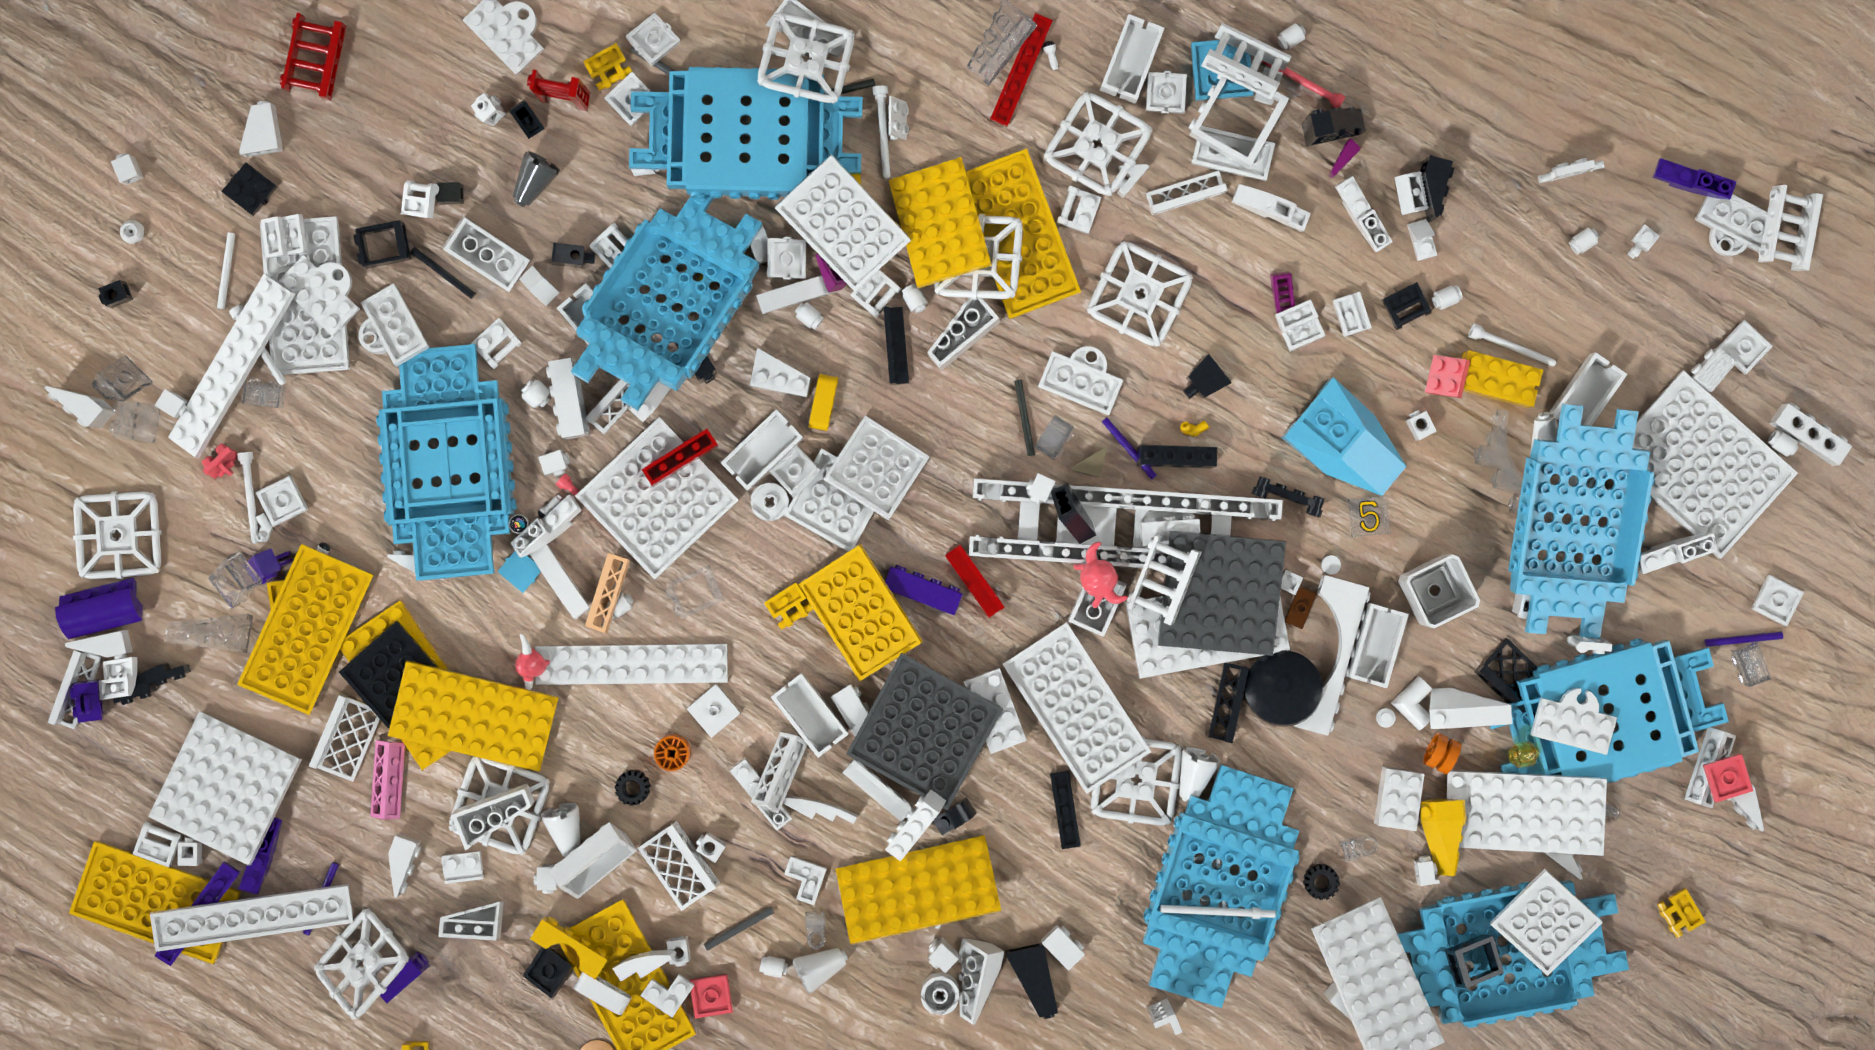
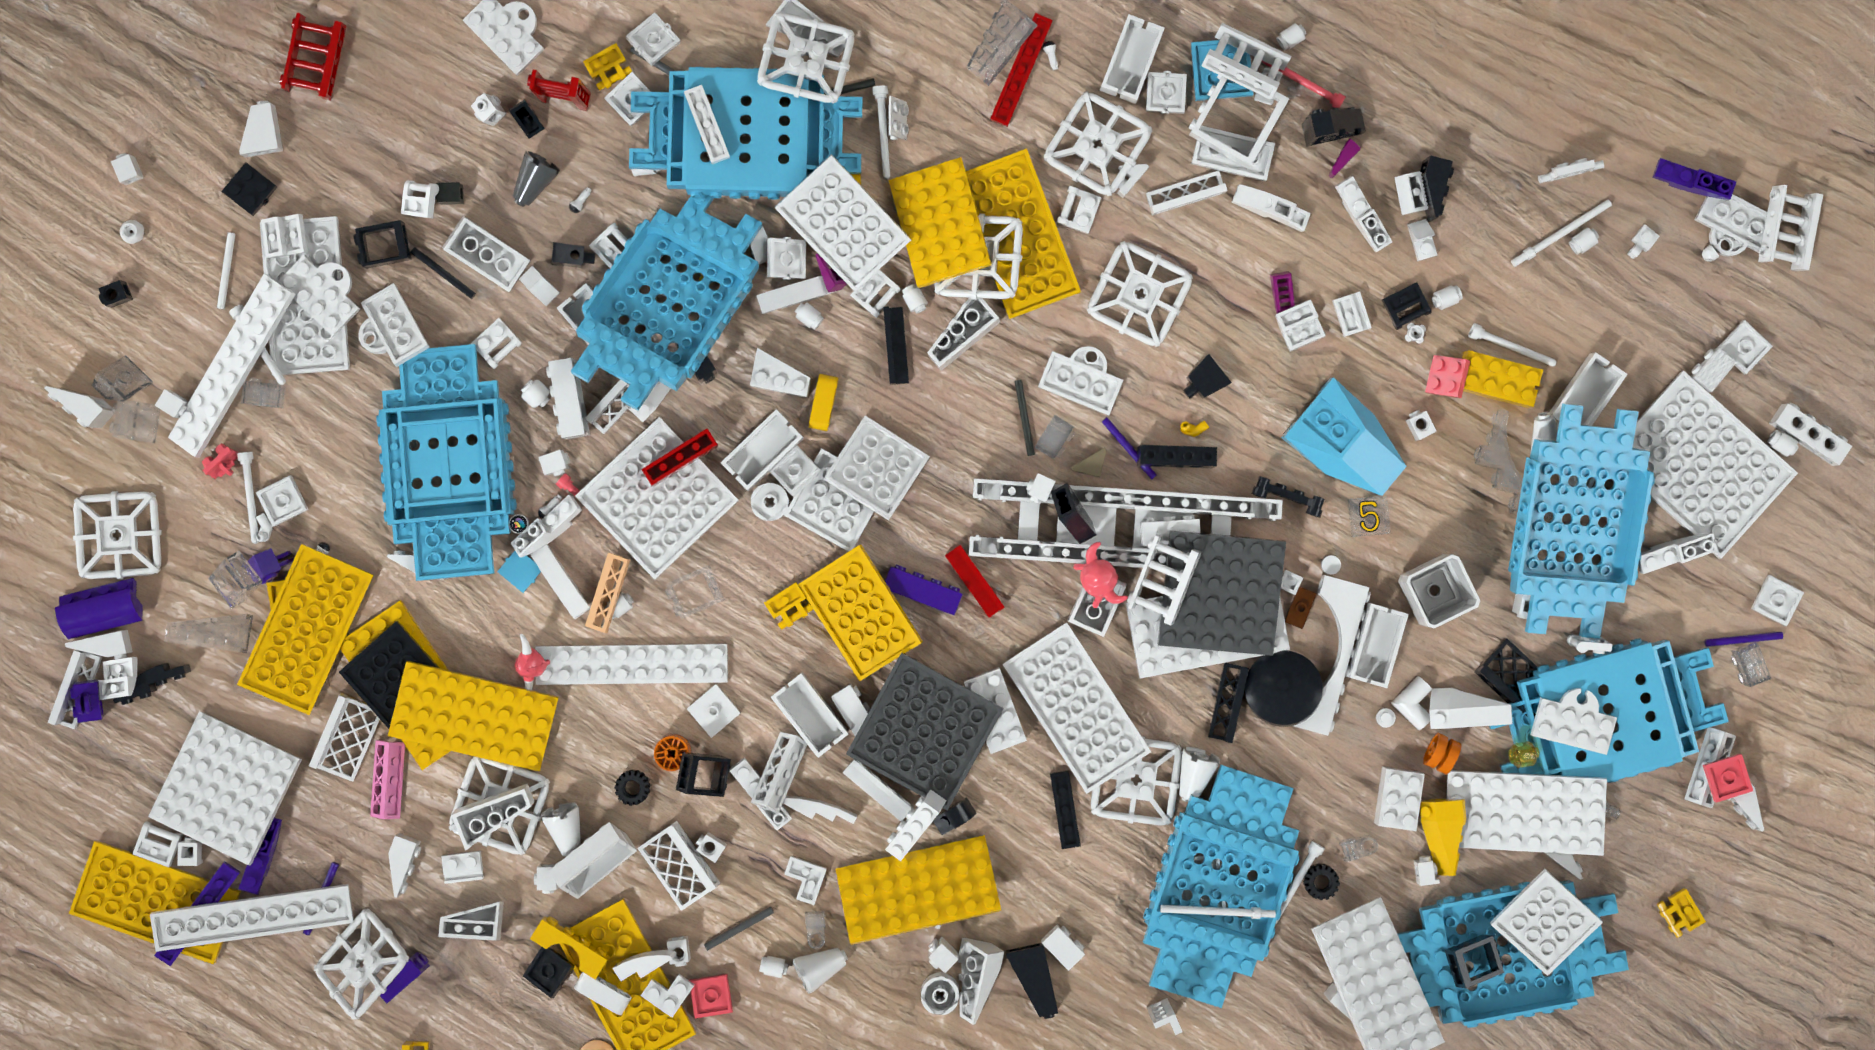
none -> white piece [569,187,592,213]
none -> black window [676,752,731,797]
none -> white plate [684,85,730,165]
none -> white piece [1276,841,1325,924]
none -> white plate [1405,323,1426,344]
none -> white bar [1511,200,1612,267]
none -> white hinge [1702,245,1719,262]

